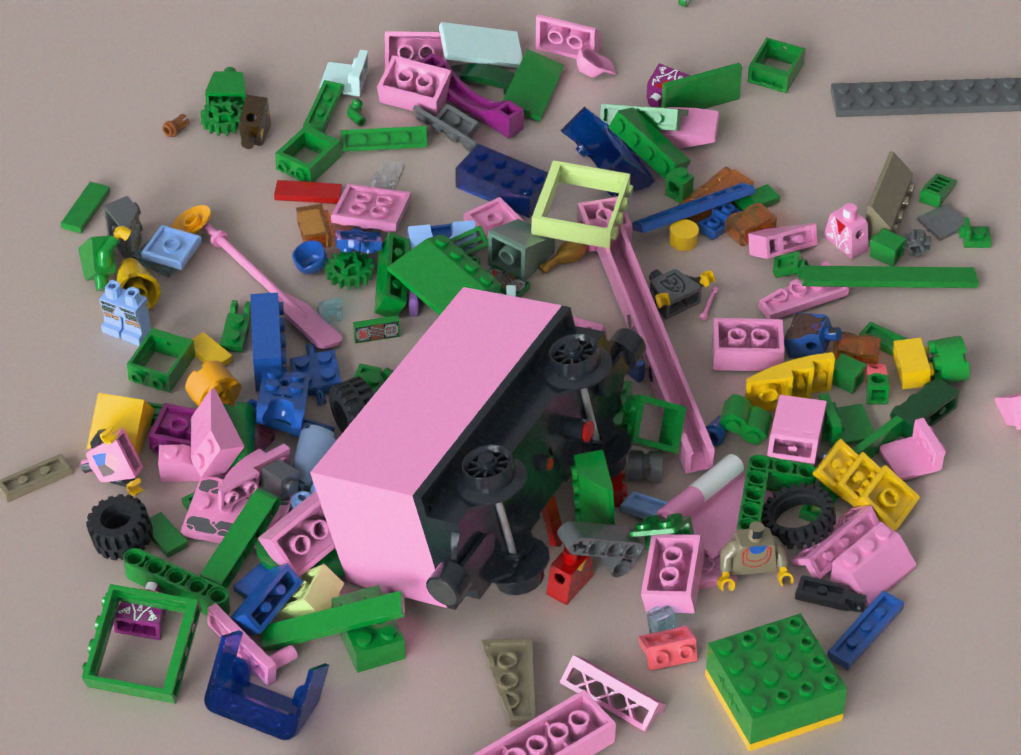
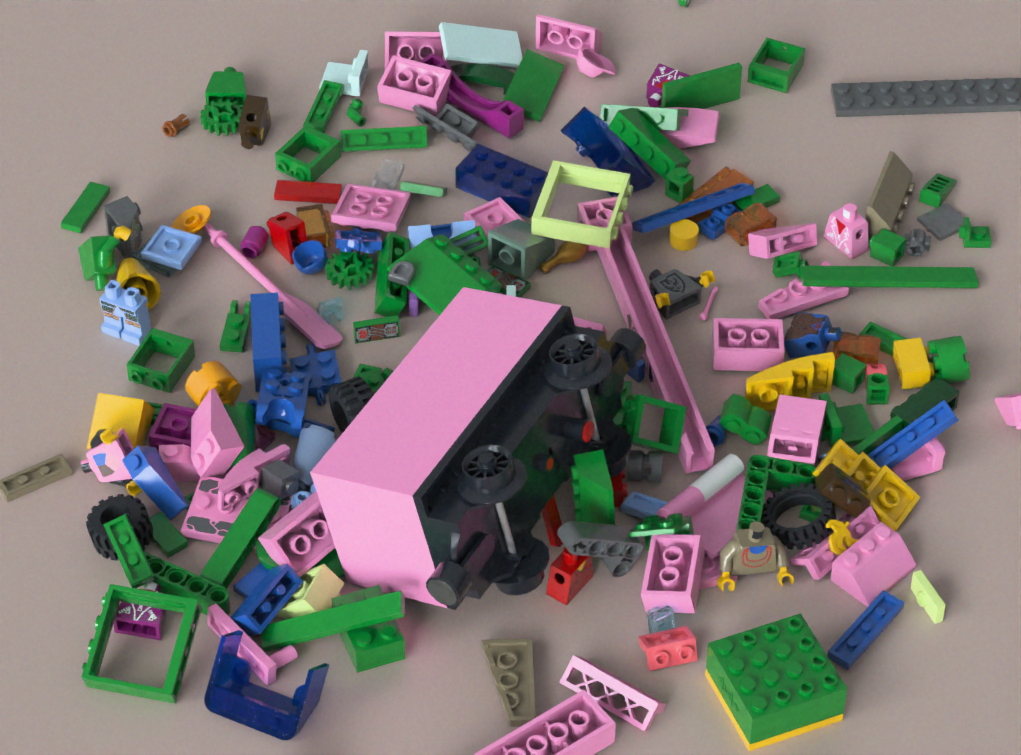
yellow tile [191,332,233,366] -> none
black hinge [795,575,866,612] -> none
none -> green tile [103,514,156,588]
none -> blue slope [122,445,189,520]
none -> magenta brick [240,226,269,259]
none -> red torso [267,212,308,265]
none -> flat silver tile [388,261,415,287]
none -> tile [400,181,448,197]
none -> dark brown brick [815,463,871,518]
none -> yellow piece [826,519,861,556]
none -> blue plate [867,400,959,469]
none -> yellowish green plate [911,570,946,624]

